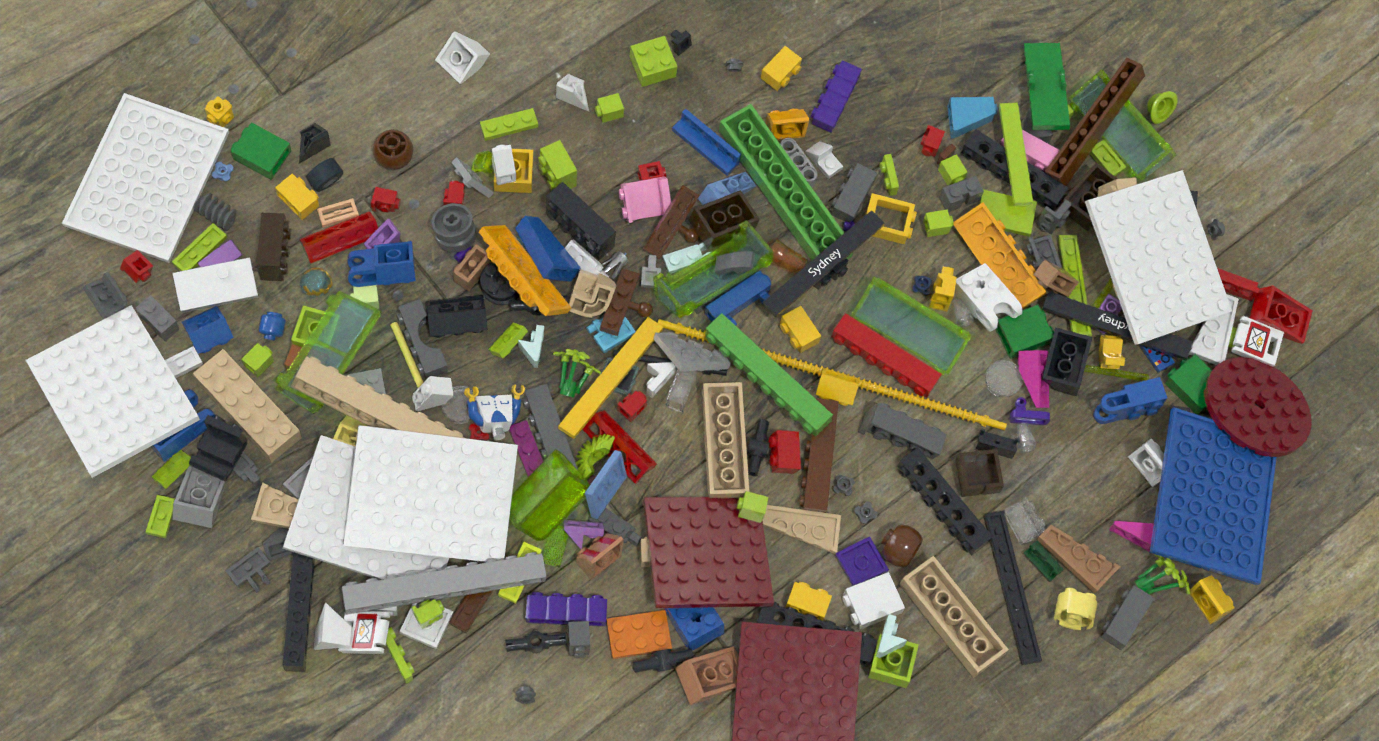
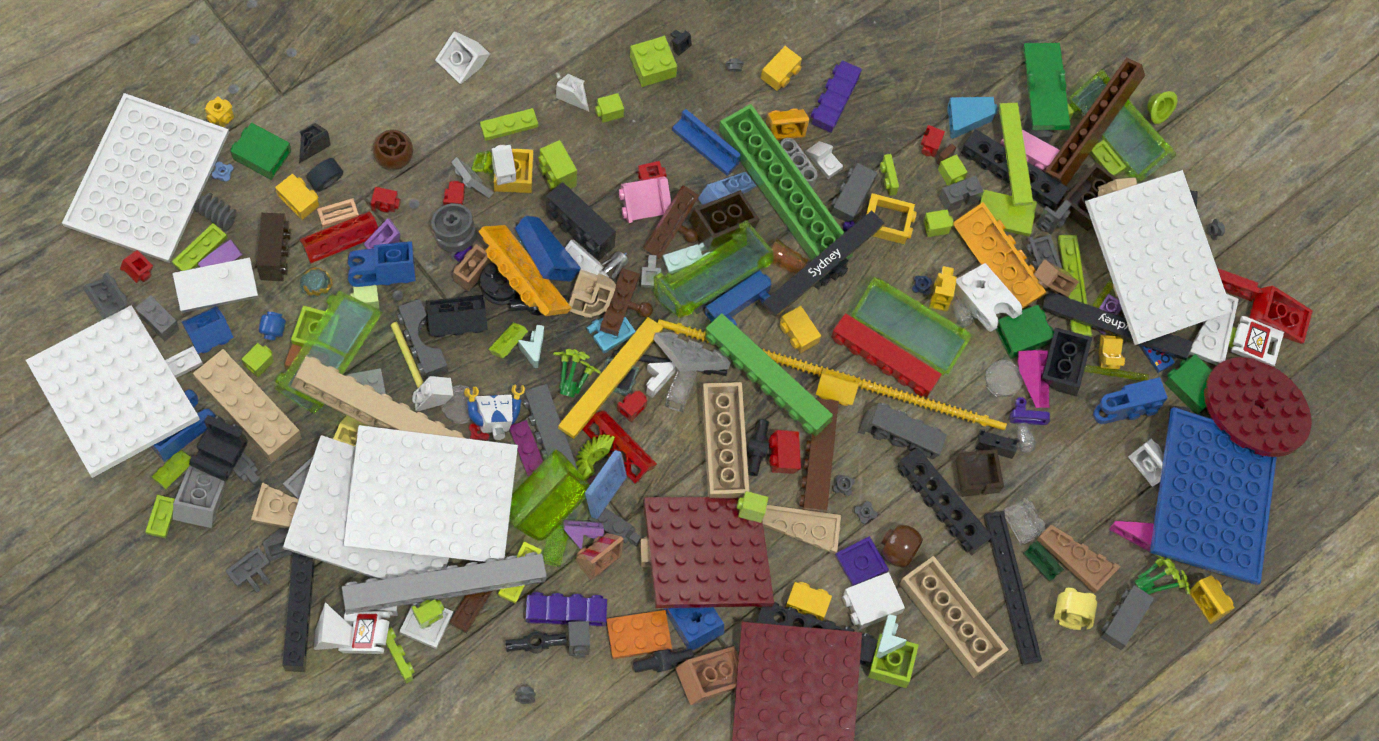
dark grey slope [714,251,755,276] -> none

